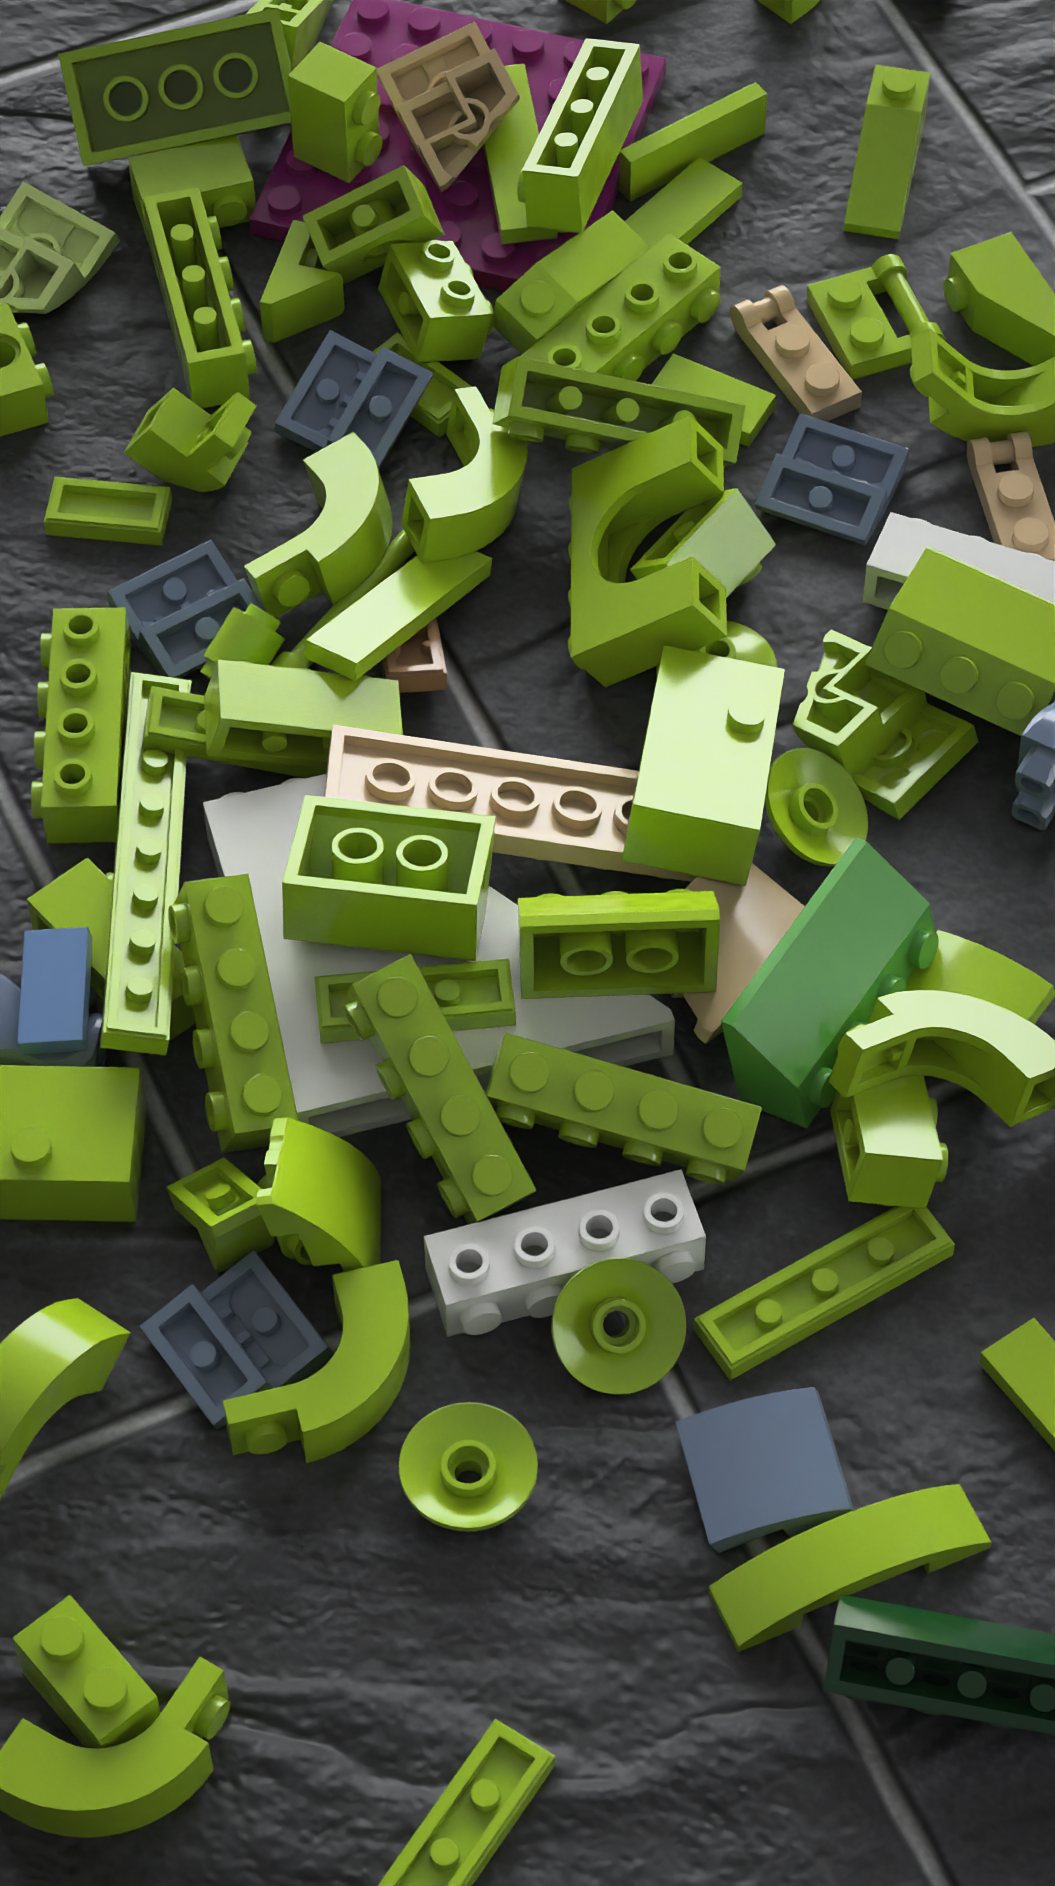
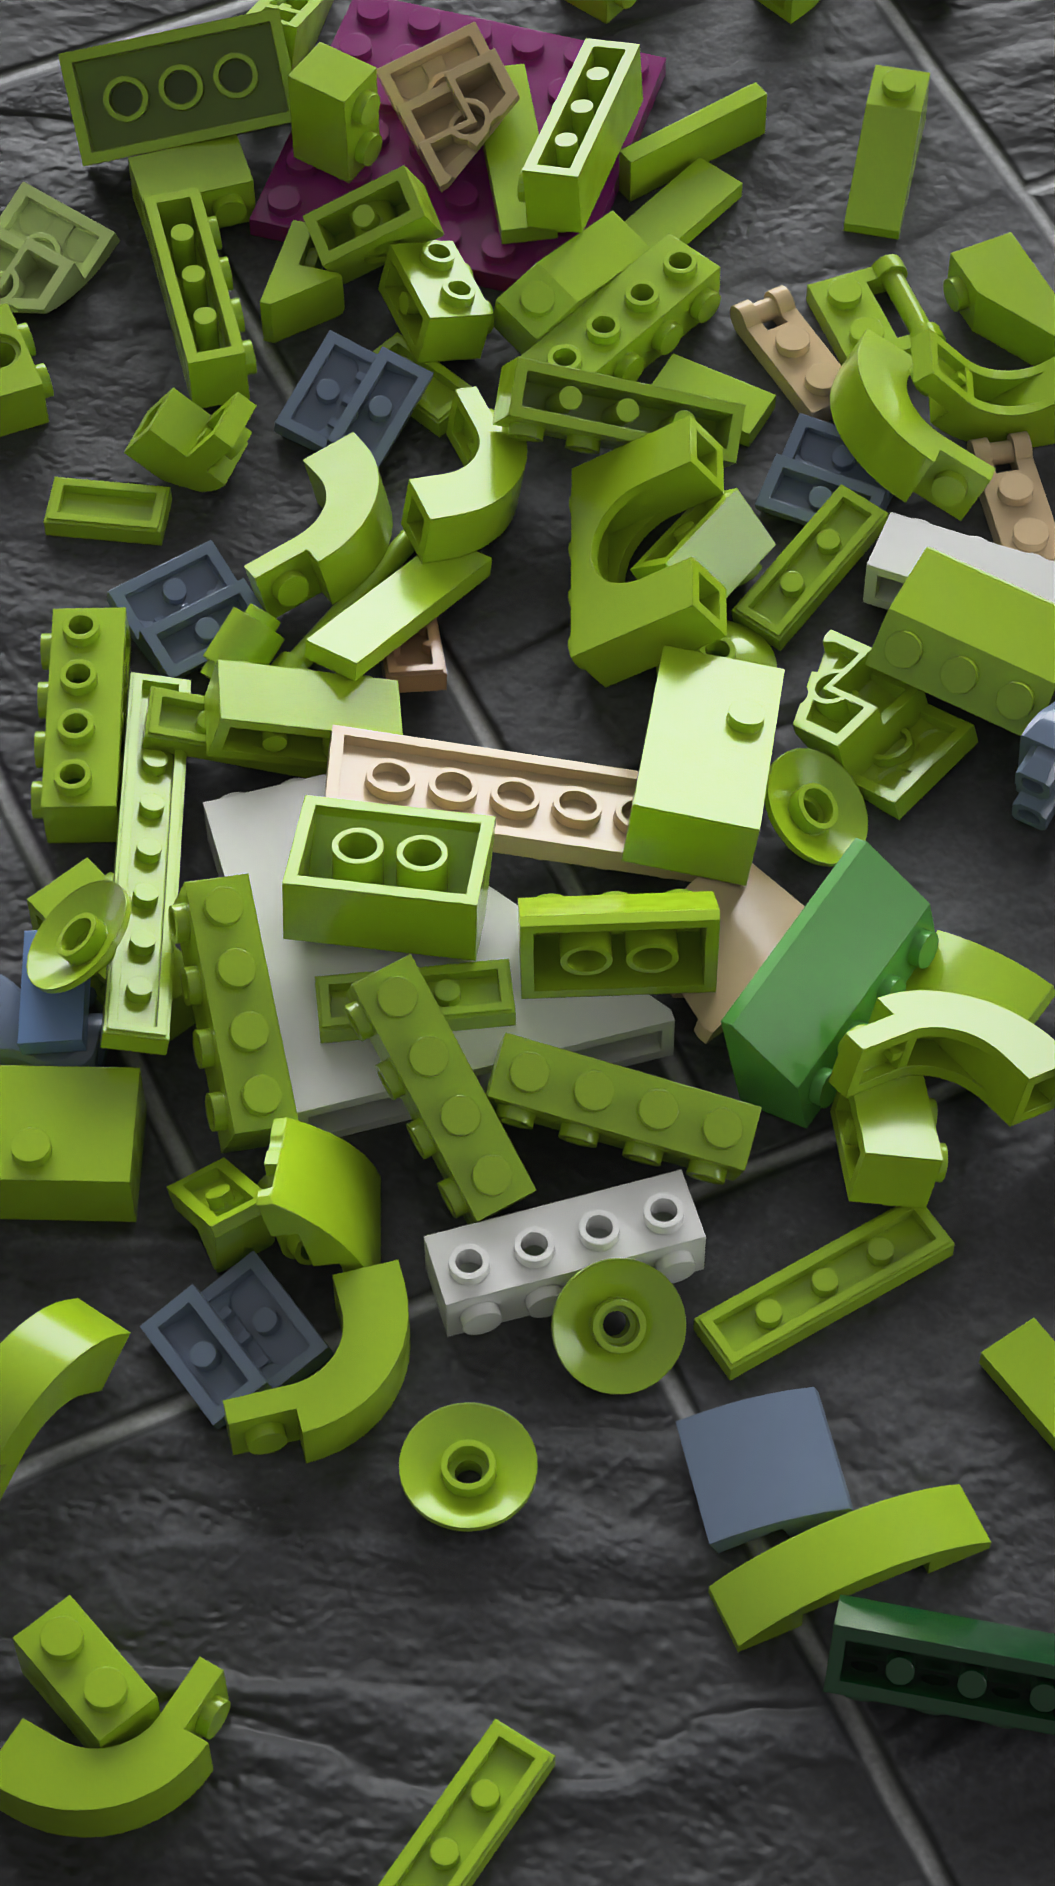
none -> lime dish [26,880,131,994]
none -> lime tile [731,484,889,651]
none -> lime arch [830,328,996,521]

